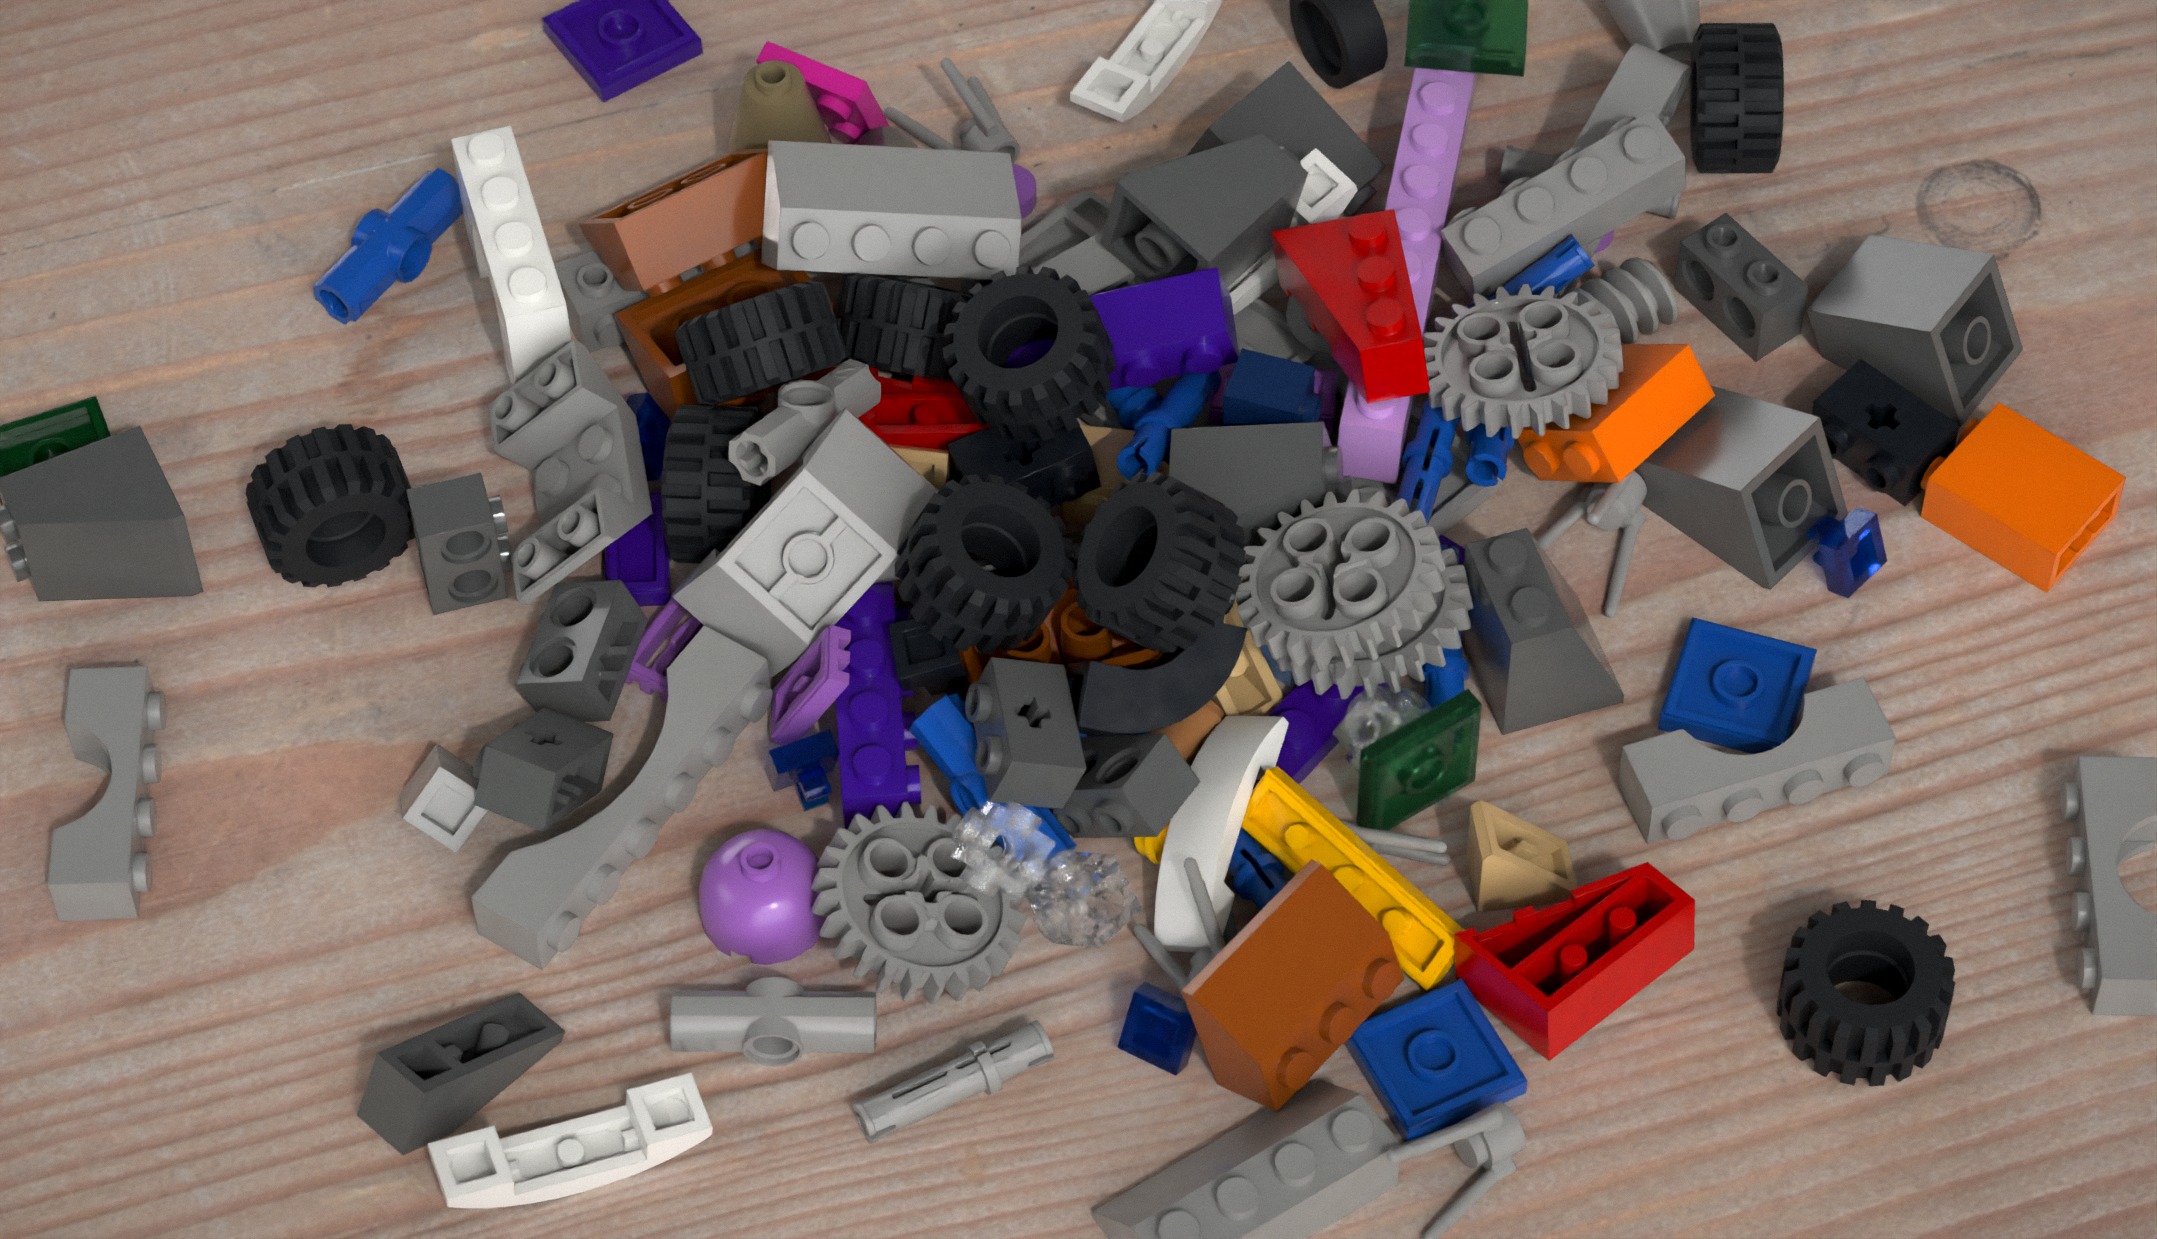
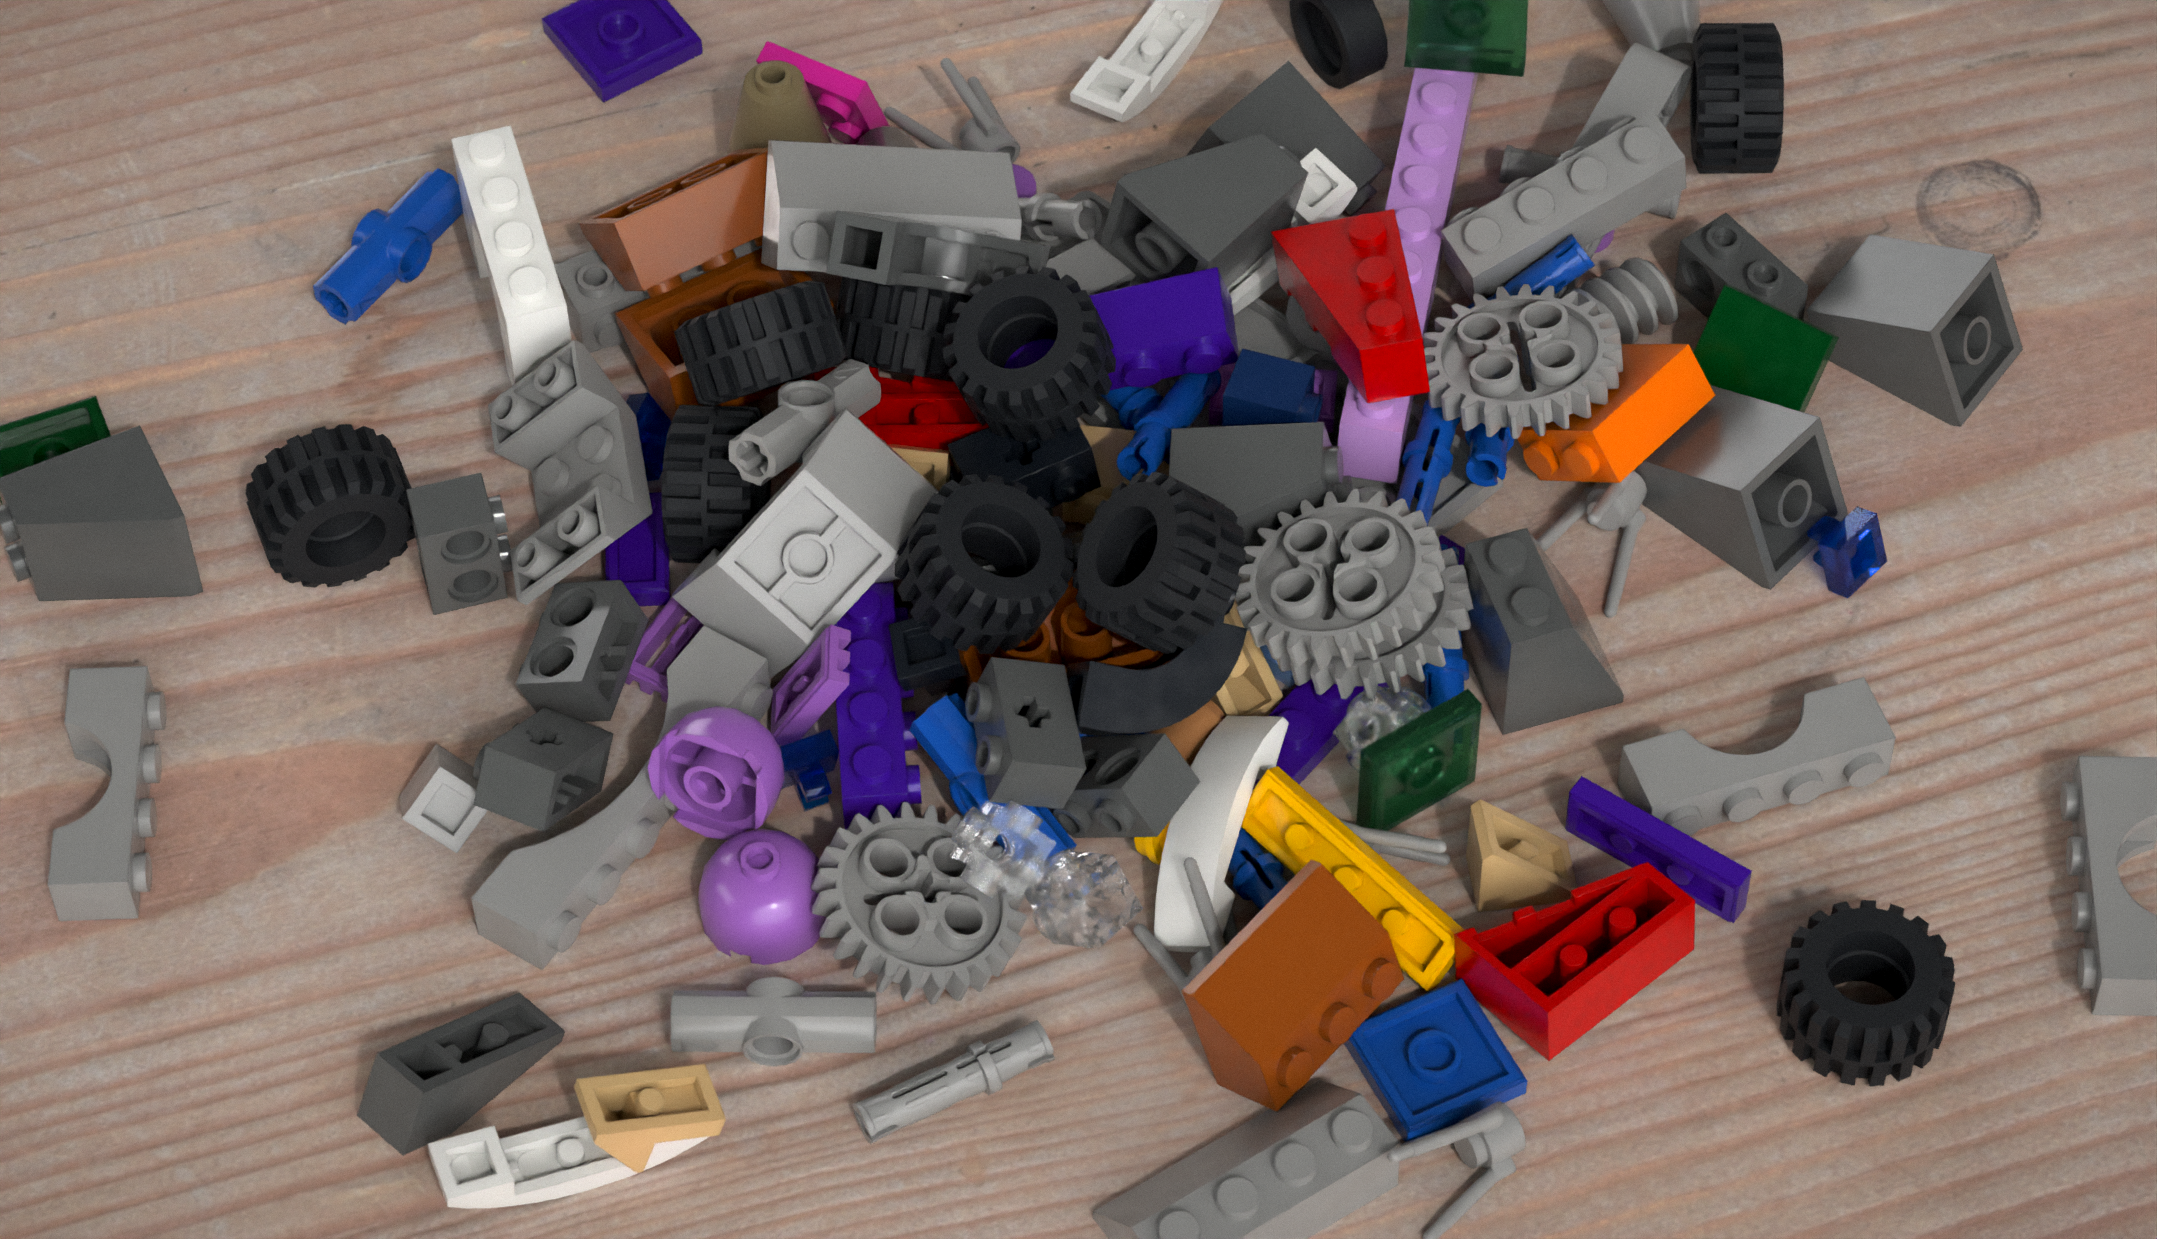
clear blue tile [1117,981,1197,1076] -> none
blue tile [1658,617,1817,754] -> none
black brick [1811,359,1959,506] -> none
orange brick [1920,402,2126,593] -> none
none -> tan slope [574,1064,726,1173]
none -> medium lavender cylinder [648,706,785,841]
none -> dark grey arch [826,211,1050,295]
none -> light grey pin [1018,193,1102,242]
none -> dark purple tile [1565,776,1752,923]
none -> dark green tile [1693,285,1839,412]

